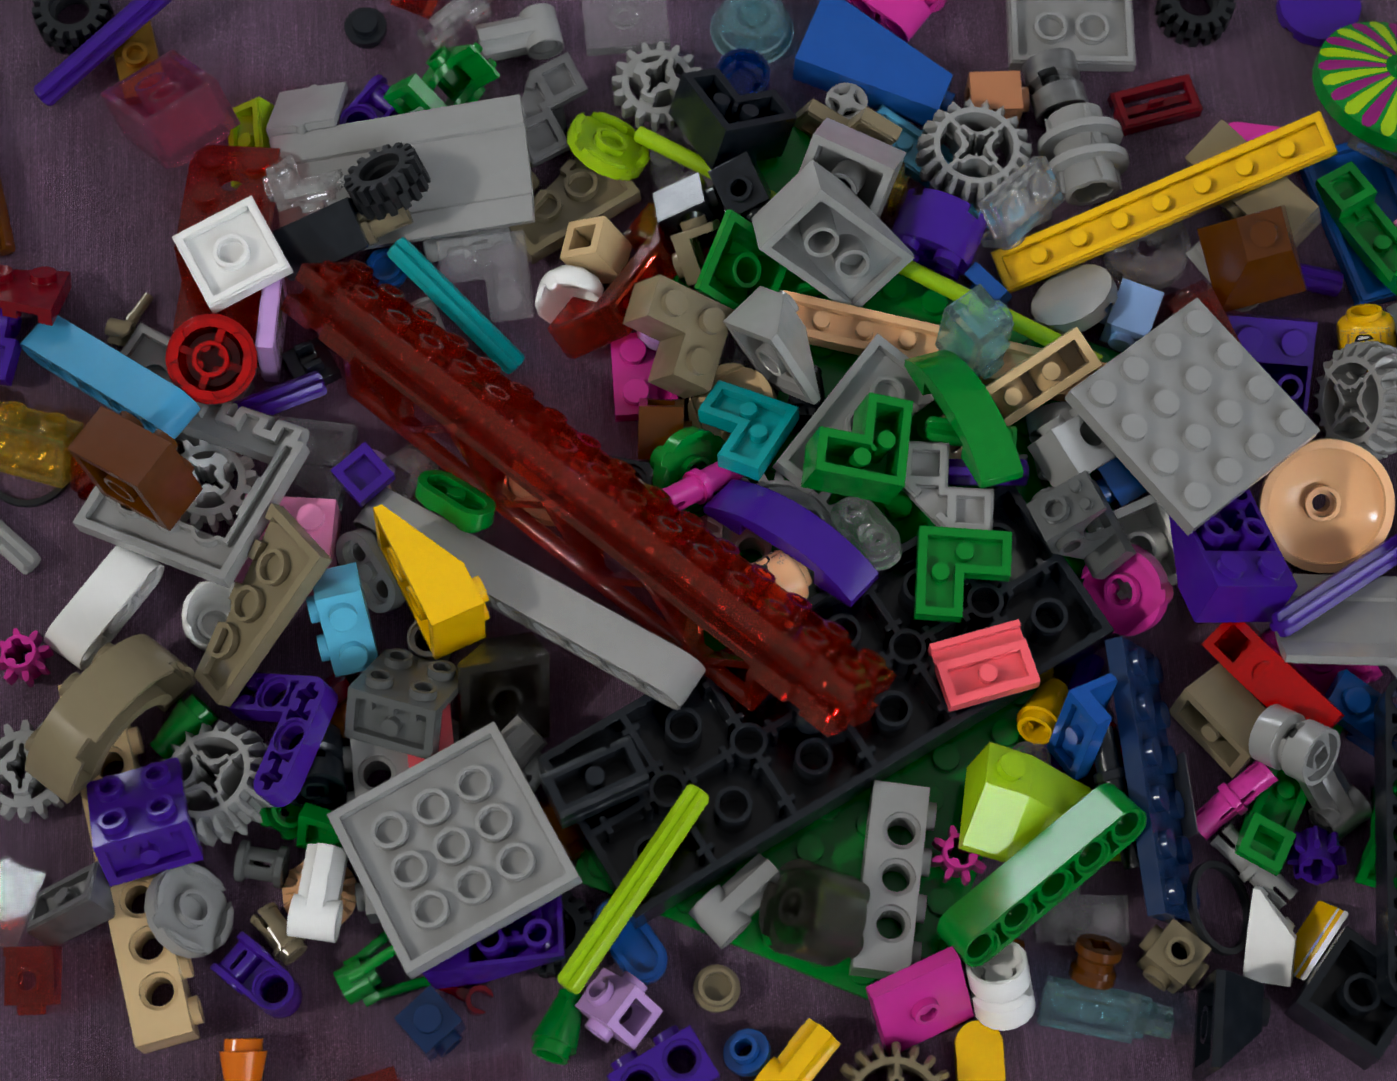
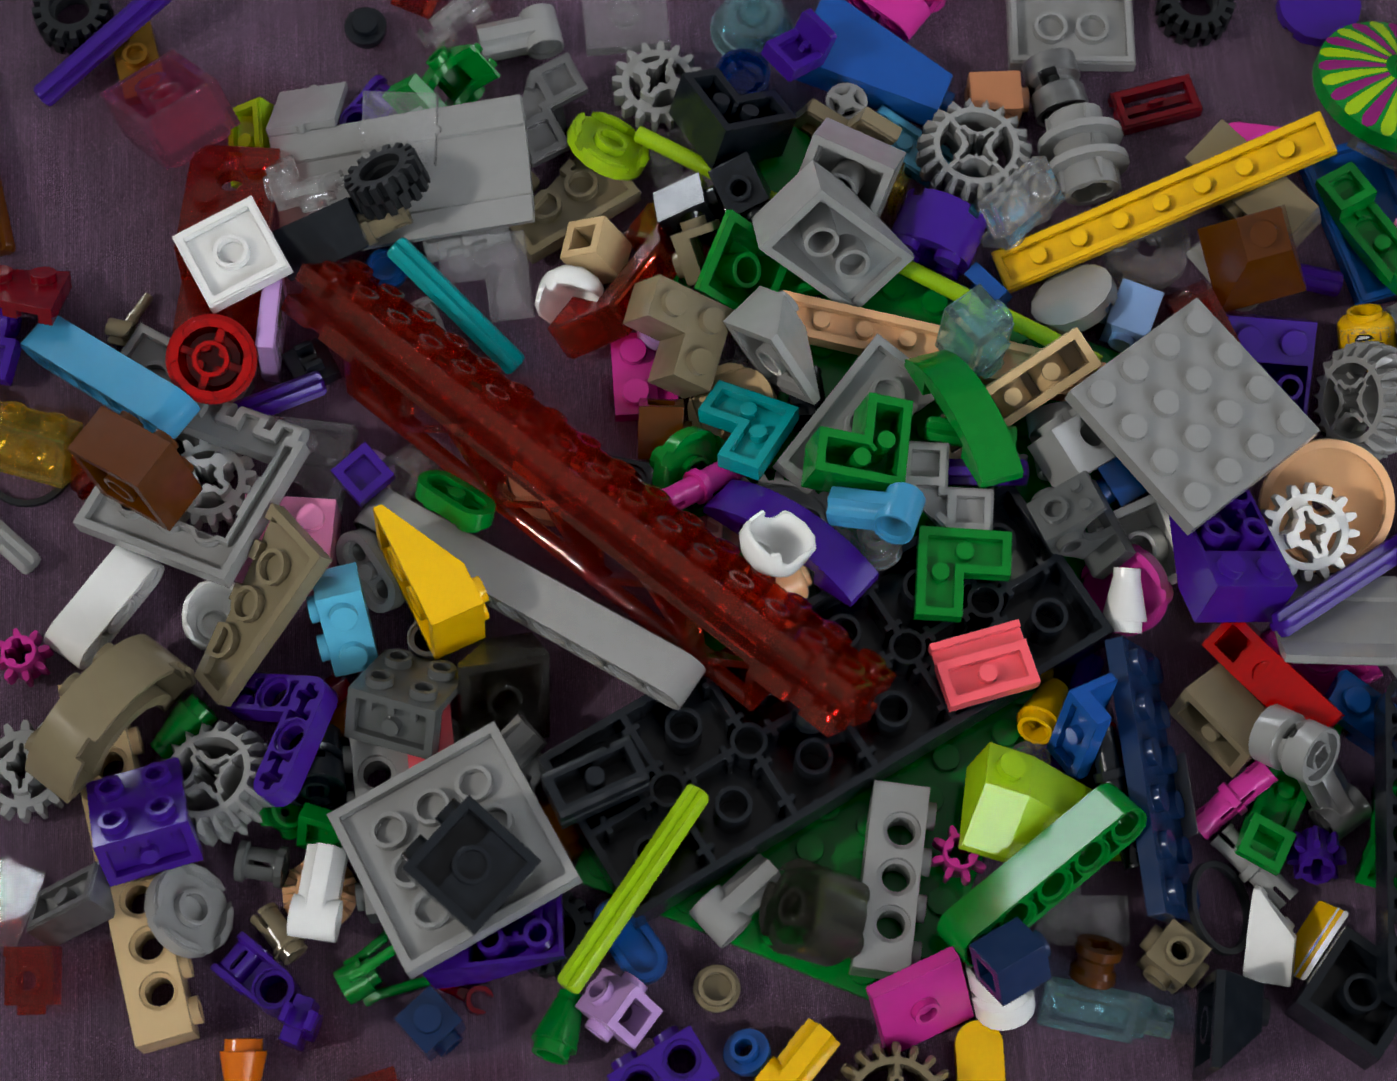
none -> dark purple plate [277,993,323,1052]
none -> clear piece [358,91,442,166]
none -> black plate [401,795,541,936]
none -> white hair [739,510,816,578]
none -> dark purple bracket [760,8,837,82]
none -> dark azure piece [826,482,926,545]
none -> dark blue brick [969,917,1051,1007]
none -> white cone [1103,567,1147,633]
none -> white gear [1261,482,1360,581]

